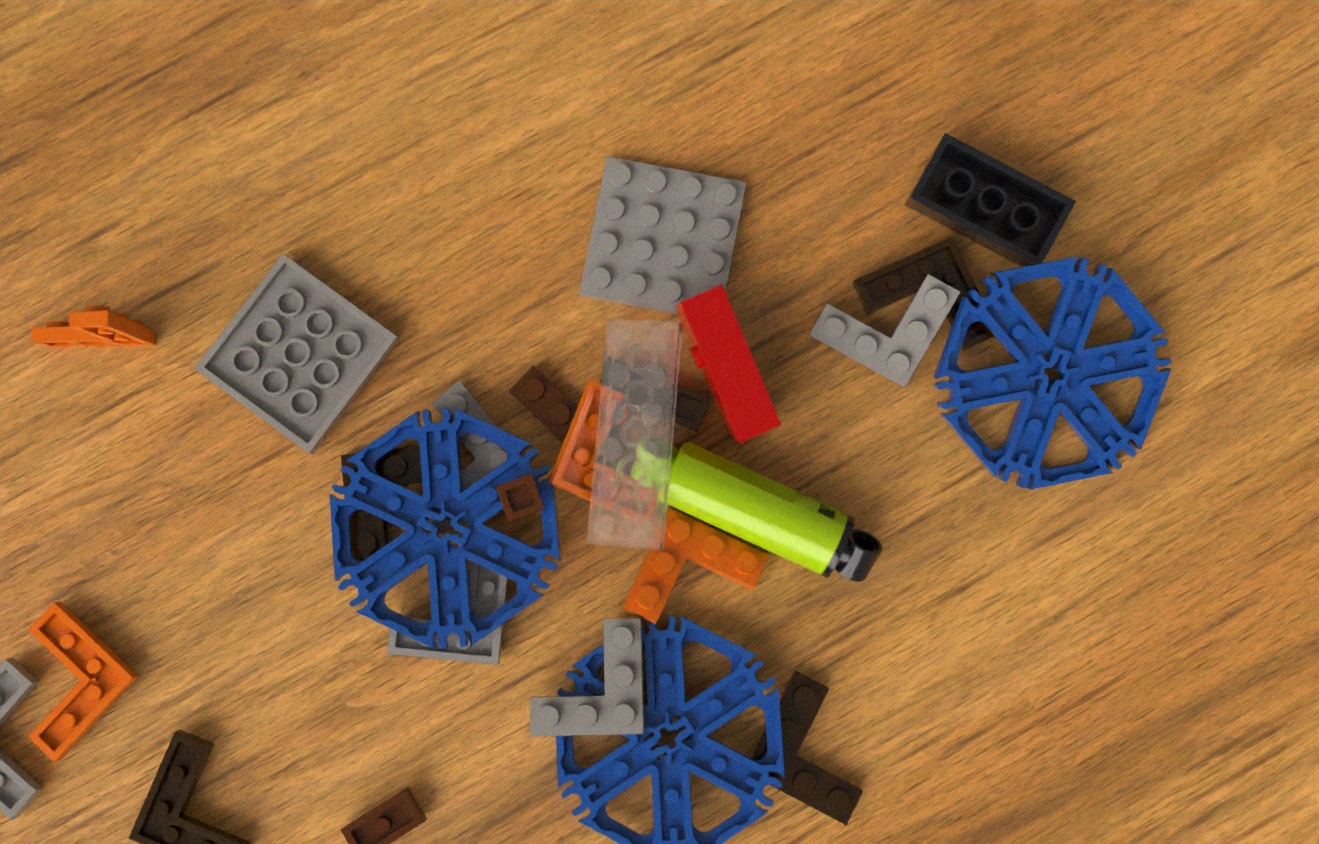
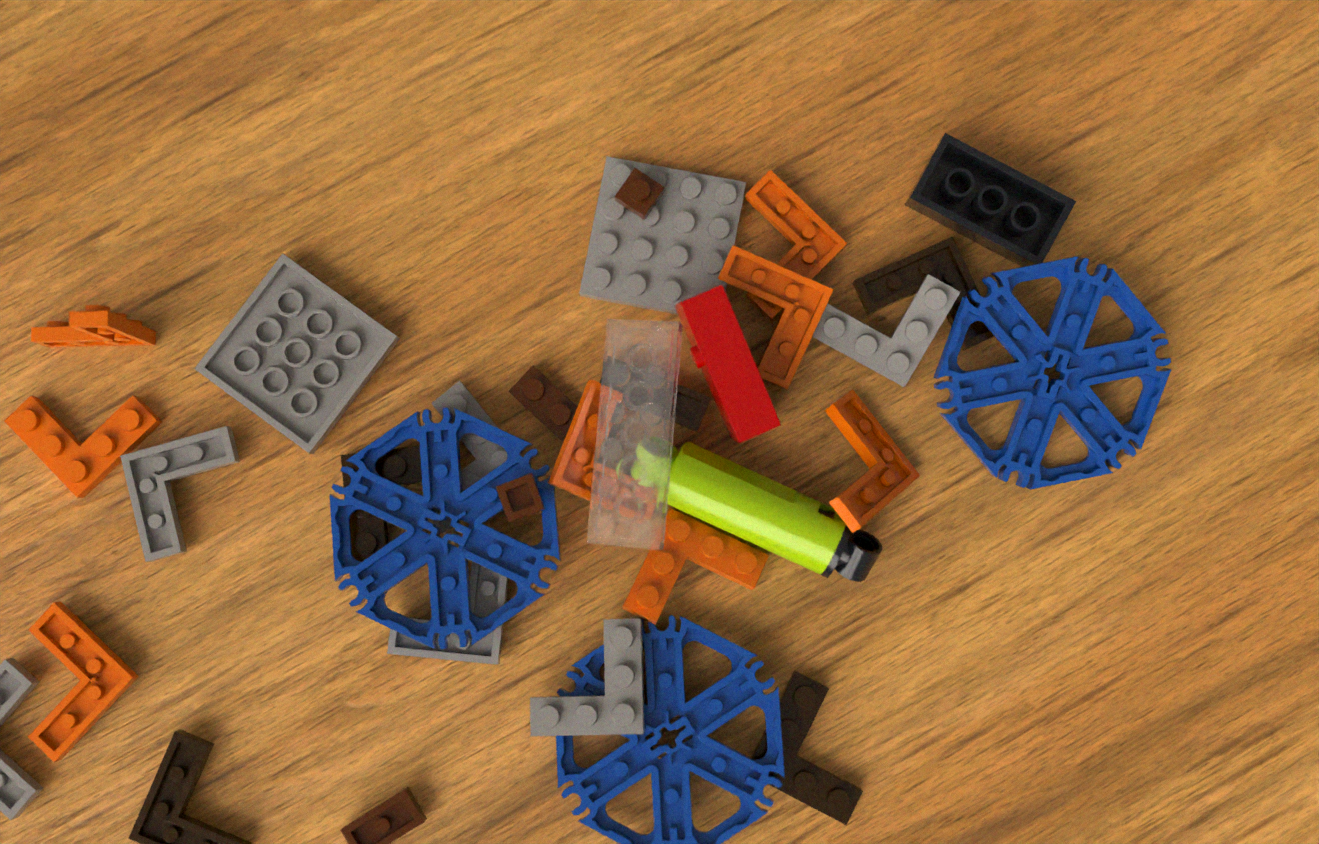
none -> orange plate [4,395,162,498]
none -> light grey plate [120,426,240,562]
none -> reddish brown plate [615,168,665,220]
none -> orange plate [718,244,834,389]
none -> orange plate [745,170,848,321]
none -> orange plate [824,389,920,533]

